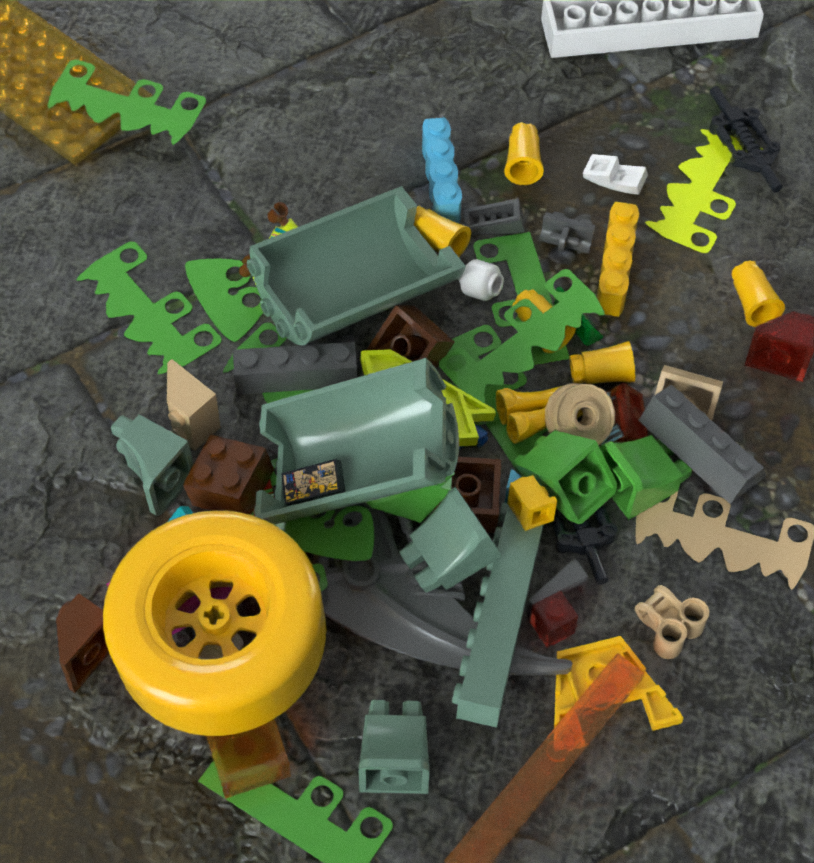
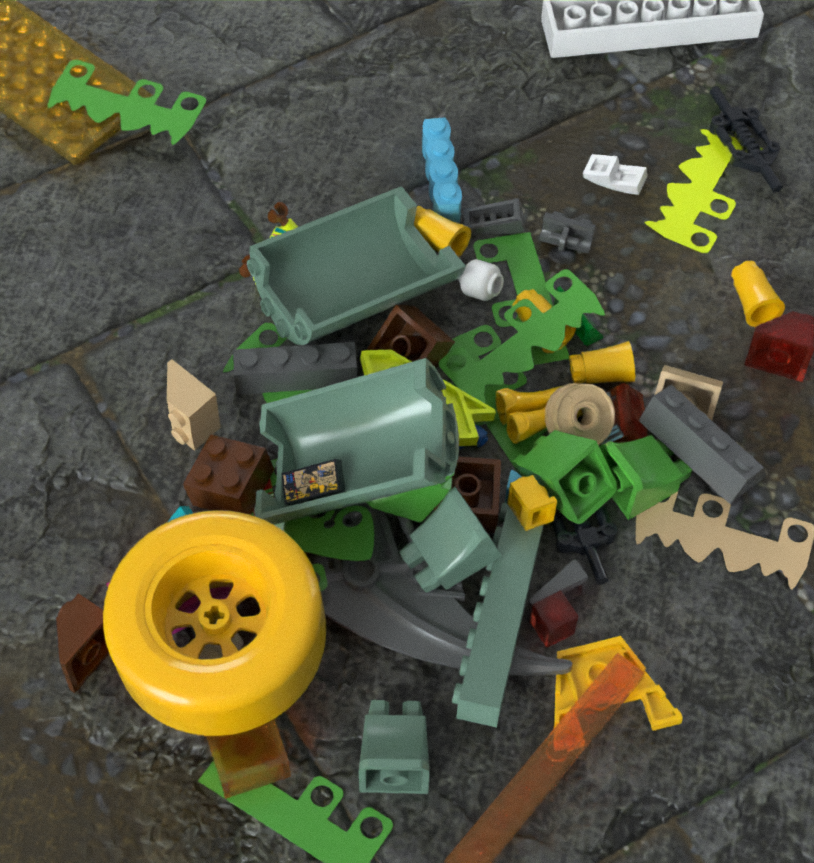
bright green piece [76,242,222,374] -> none
sand green hips [111,415,194,516] -> none
bright green piece [185,259,263,342] -> none
yellow plant [504,122,544,185] -> none
yellow brick [596,202,639,317] -> none
tan piece [635,585,709,659] -> none

